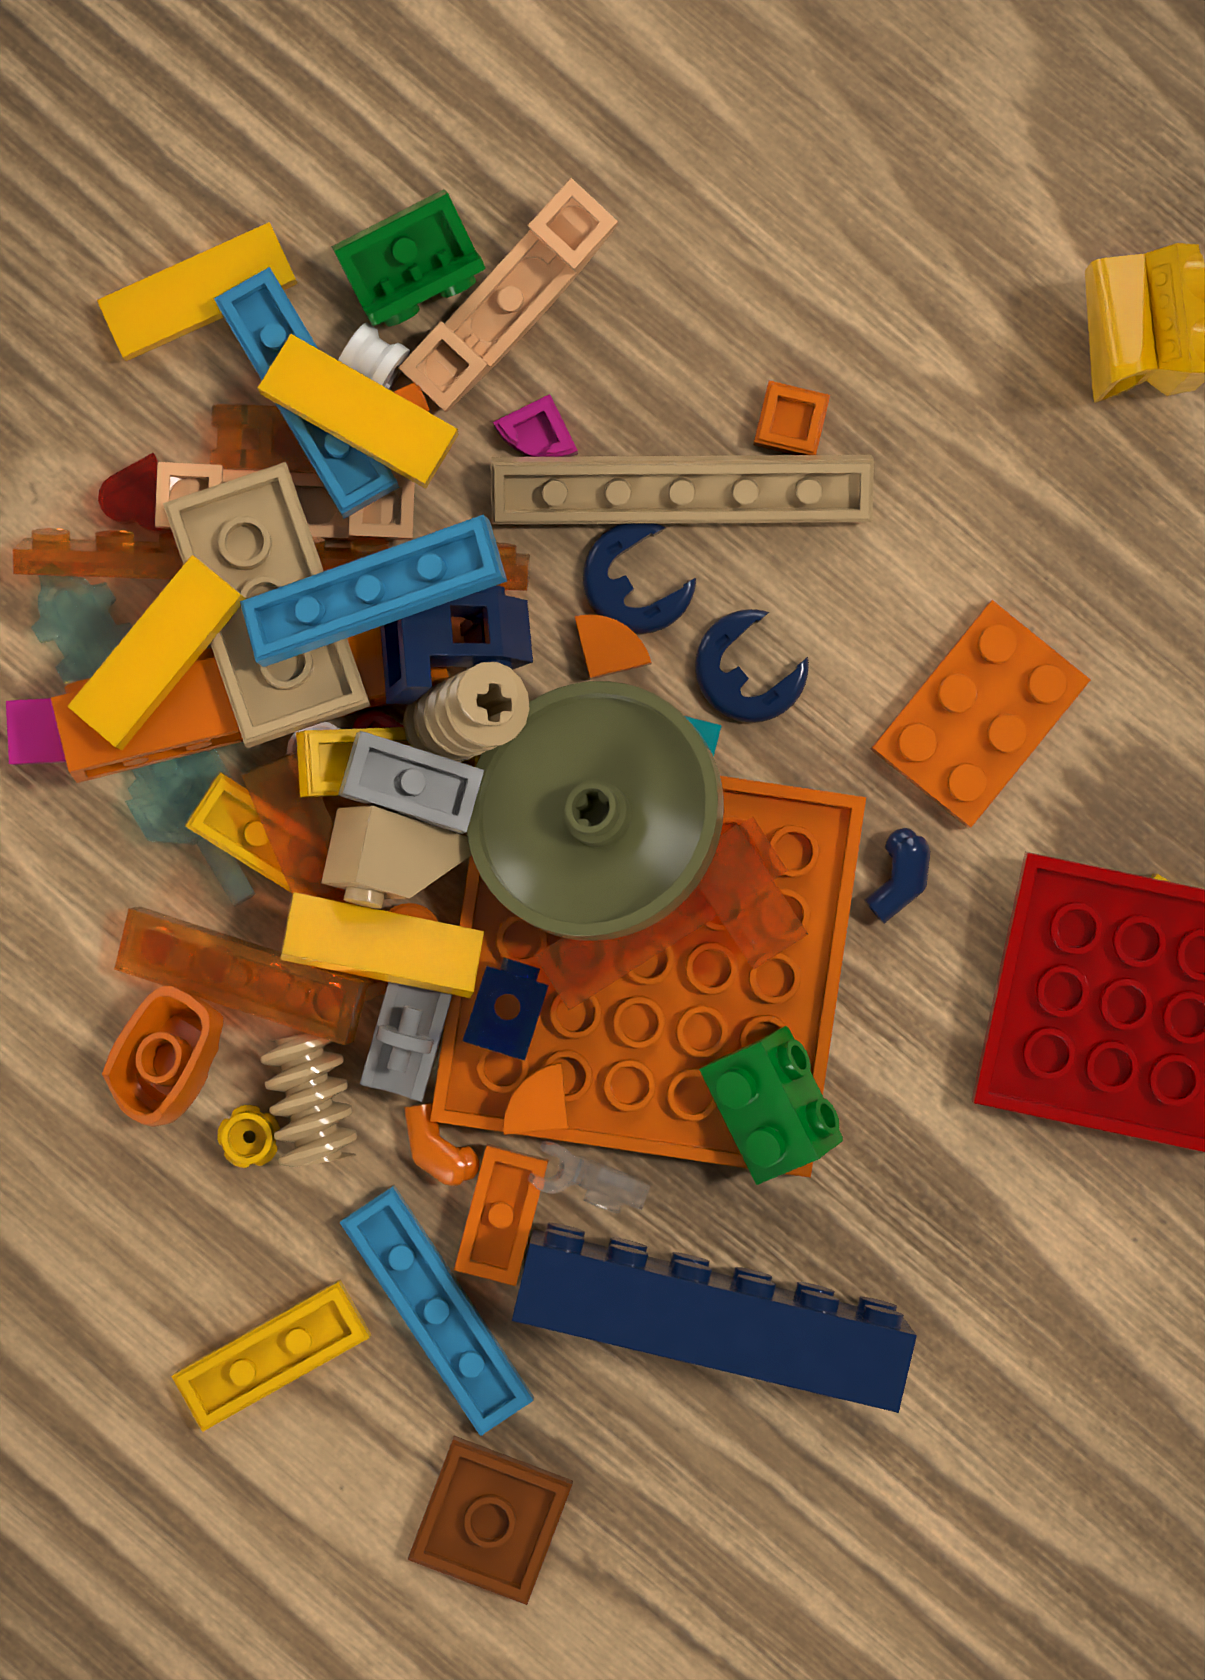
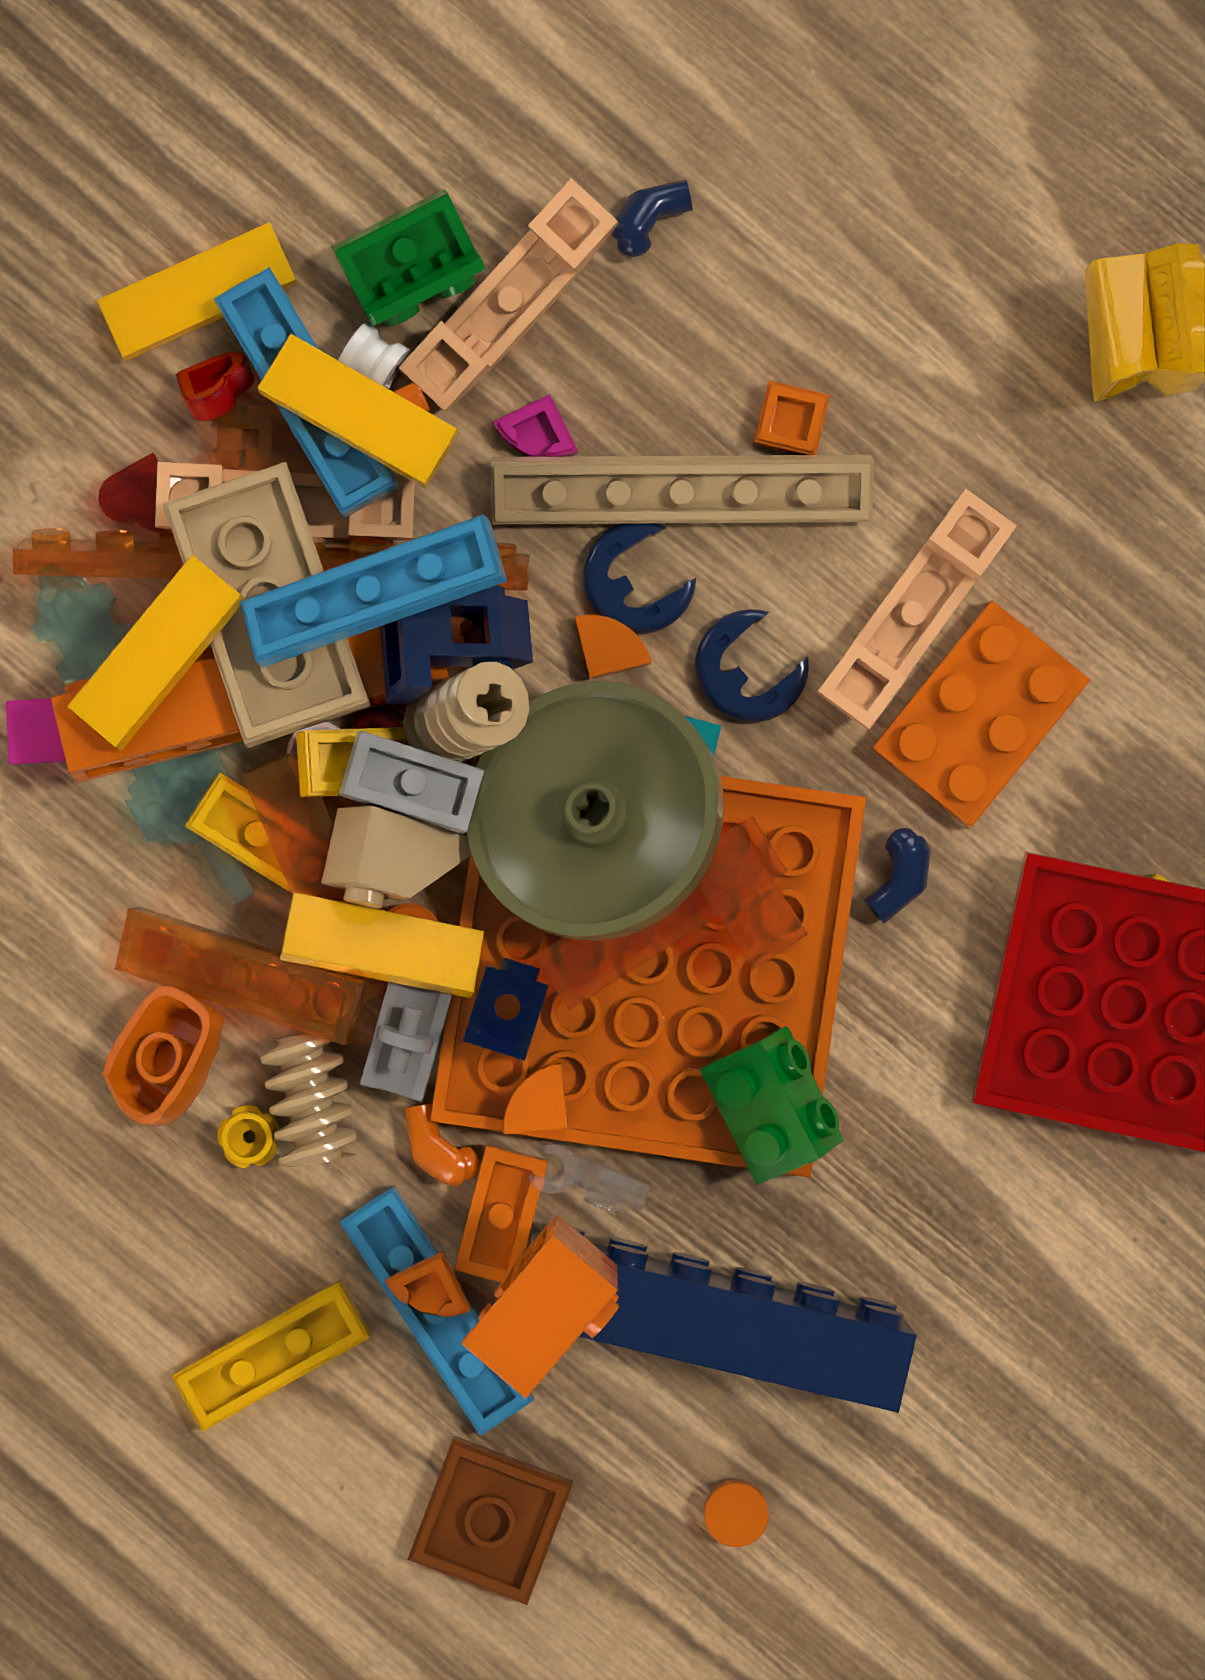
none -> red tile [175,352,255,421]
none -> orange tile [385,1250,472,1317]
none -> orange wedge [461,1214,619,1399]
none -> dark blue arm [612,179,693,257]
none -> orange tile [704,1479,769,1547]
none -> light nougat slope [817,488,1017,731]

